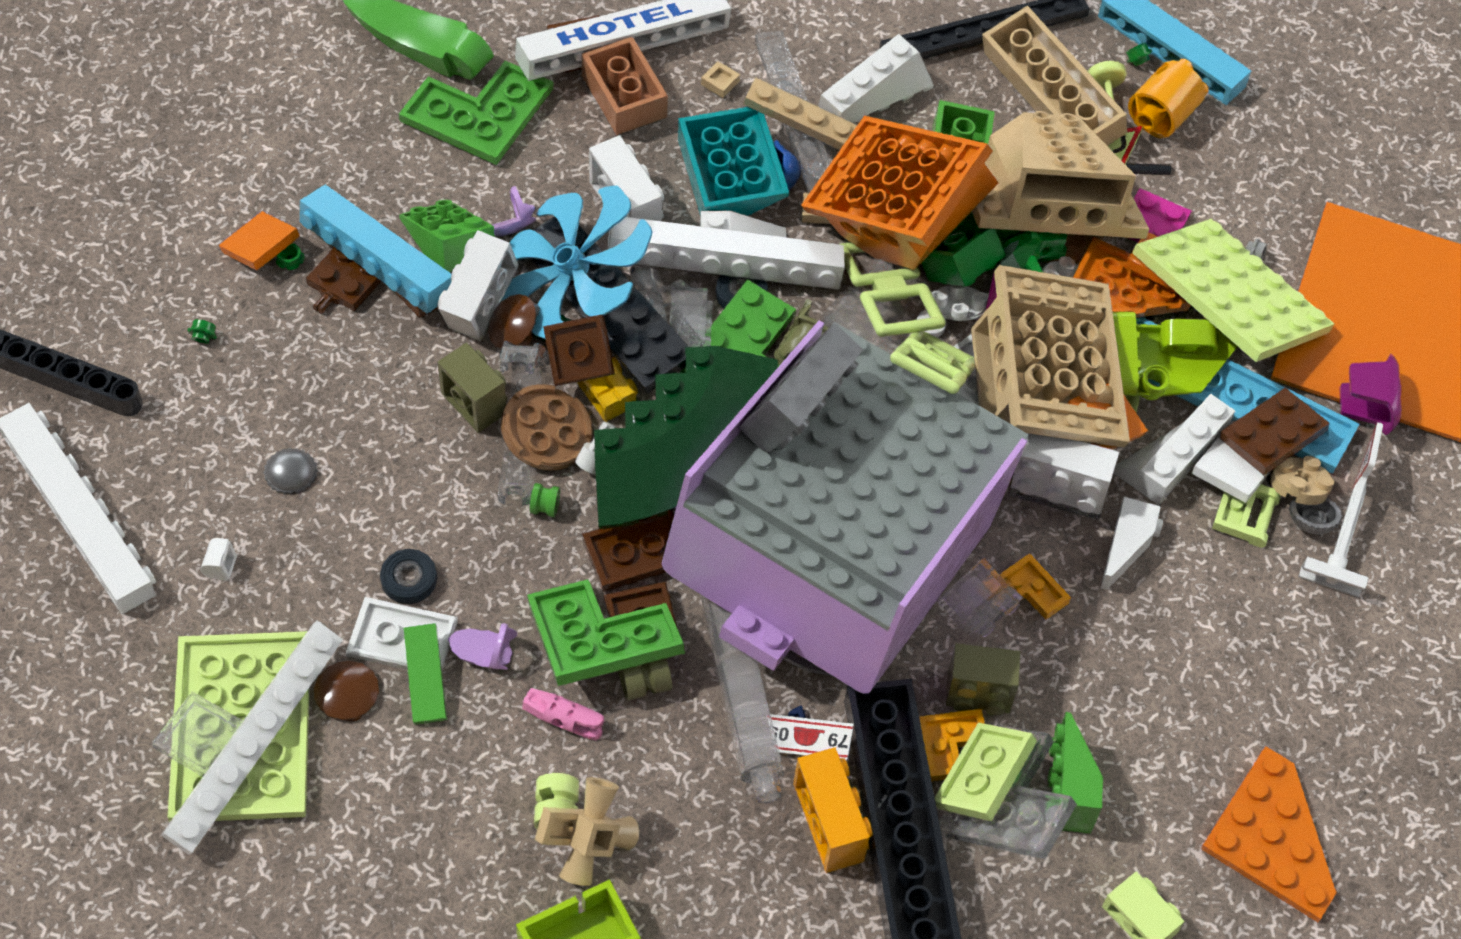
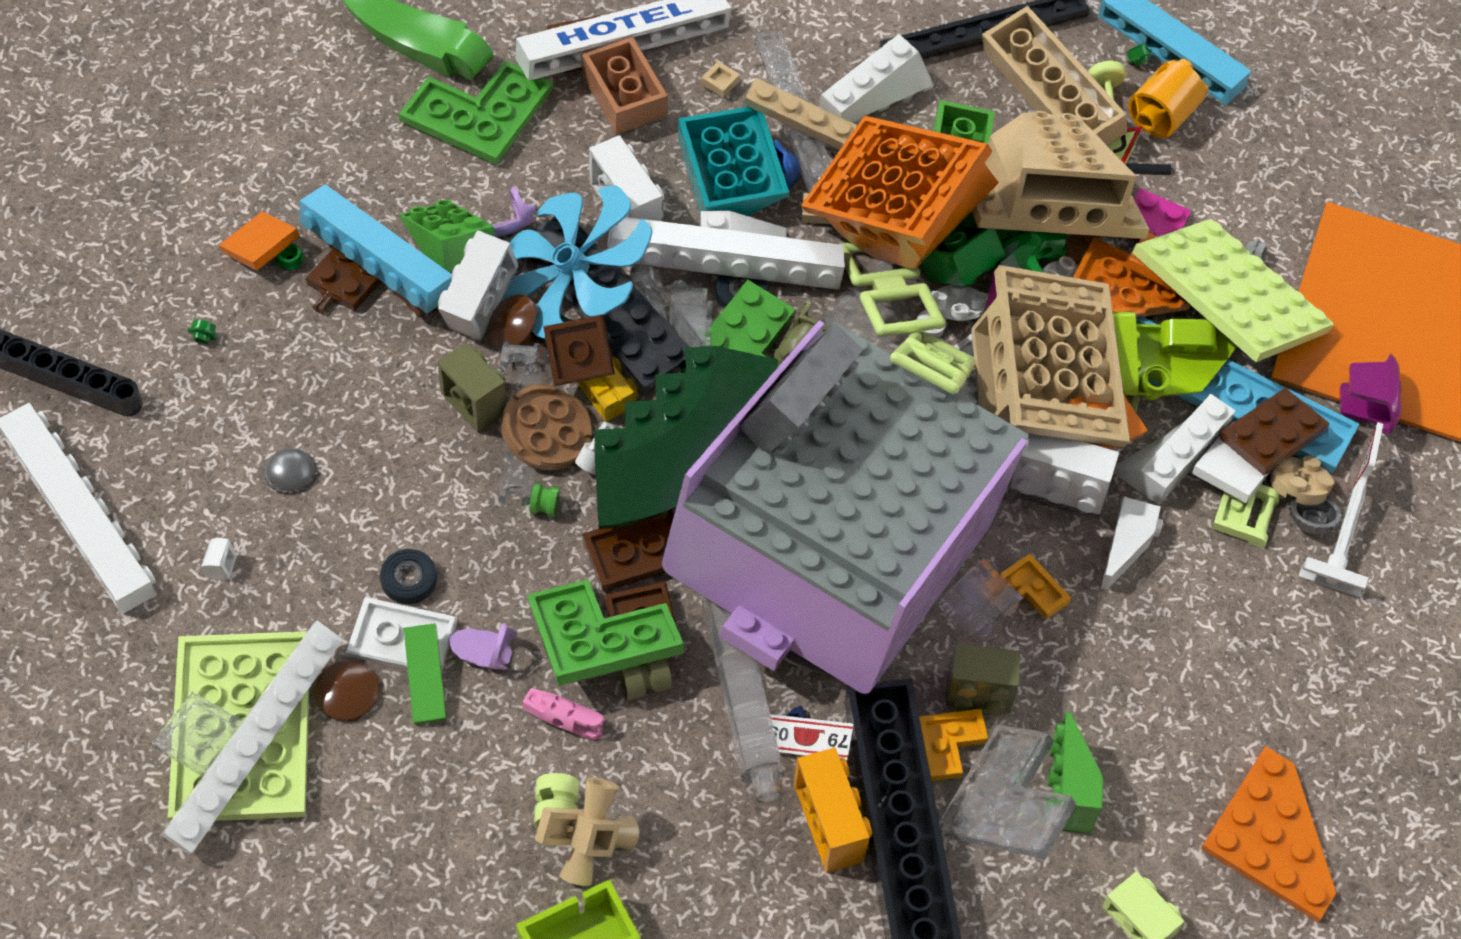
yellowish green plate [934,723,1037,821] -> none

